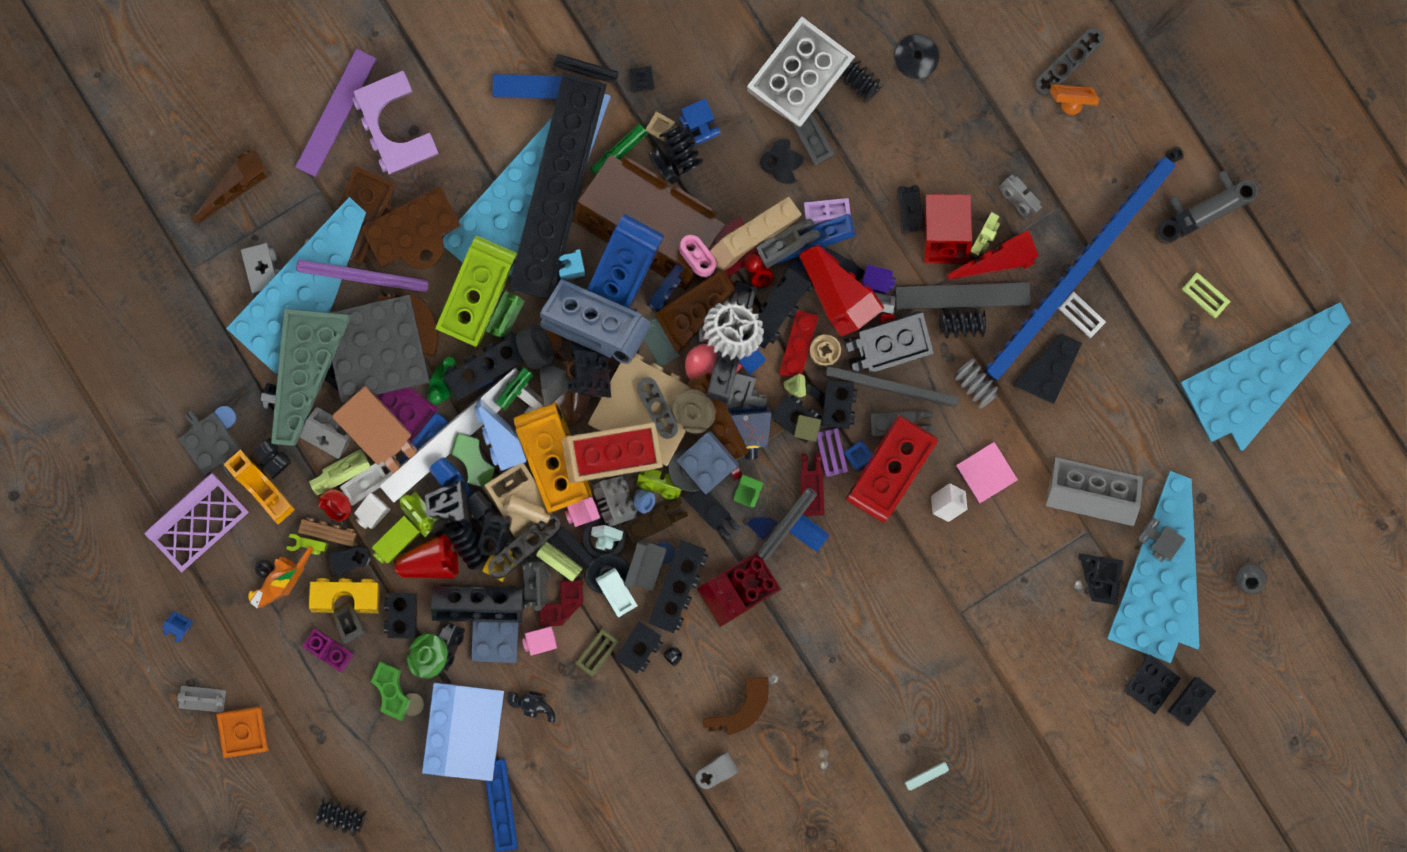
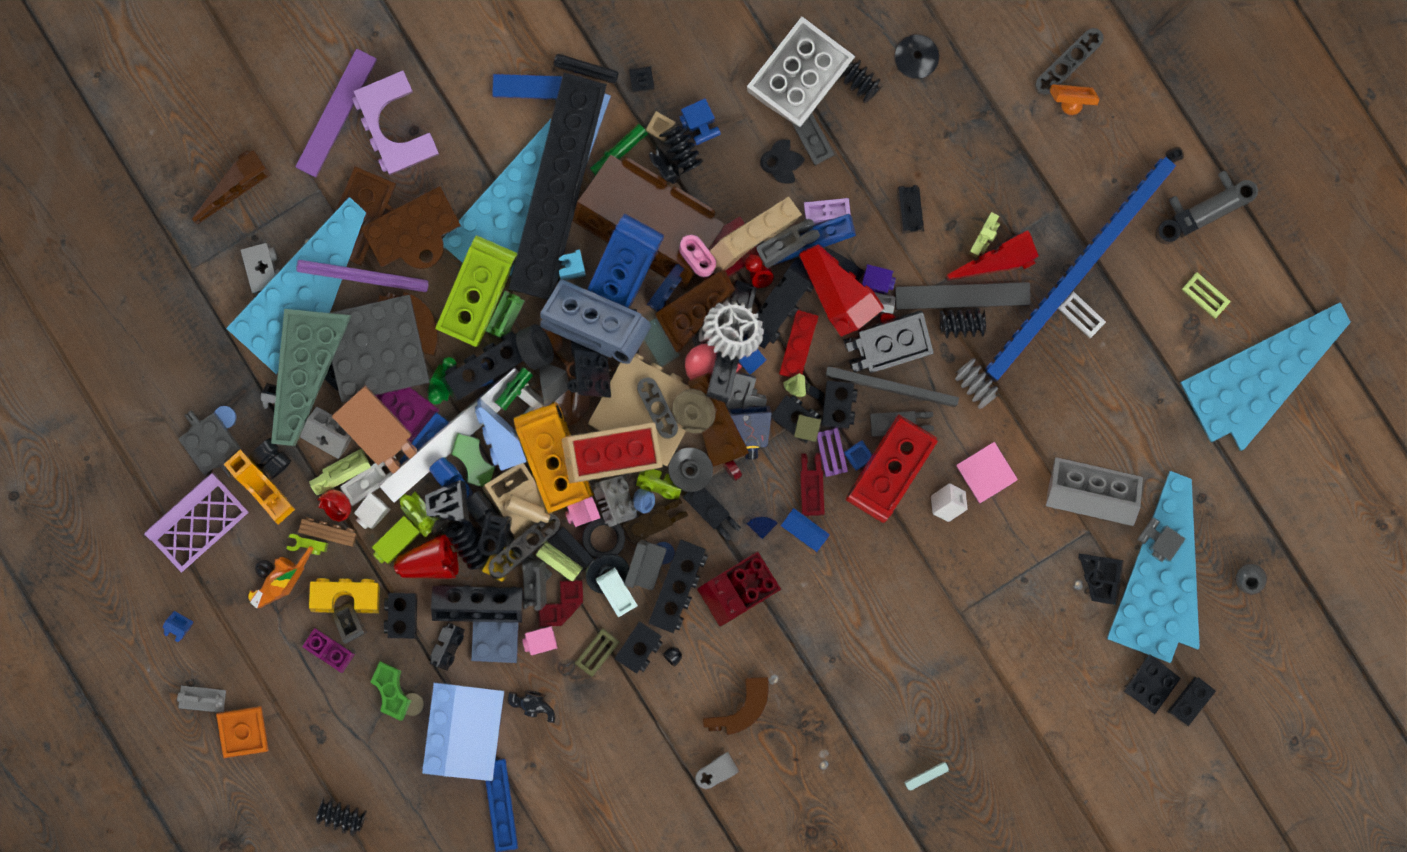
black piece [326,547,371,577] -> none
bright green tile [407,634,448,679] -> none
light aqua tile [591,525,623,550] -> none
sand blue plate [676,431,739,495] -> none
bright green panel [733,475,763,509] -> none
dark grey axle [758,488,817,560] -> none
tan wheel [809,335,841,367] -> none
red slope [924,193,972,264] -> none
light grey hinge [998,174,1042,220] -> none
black wing [1013,334,1082,404] -> none

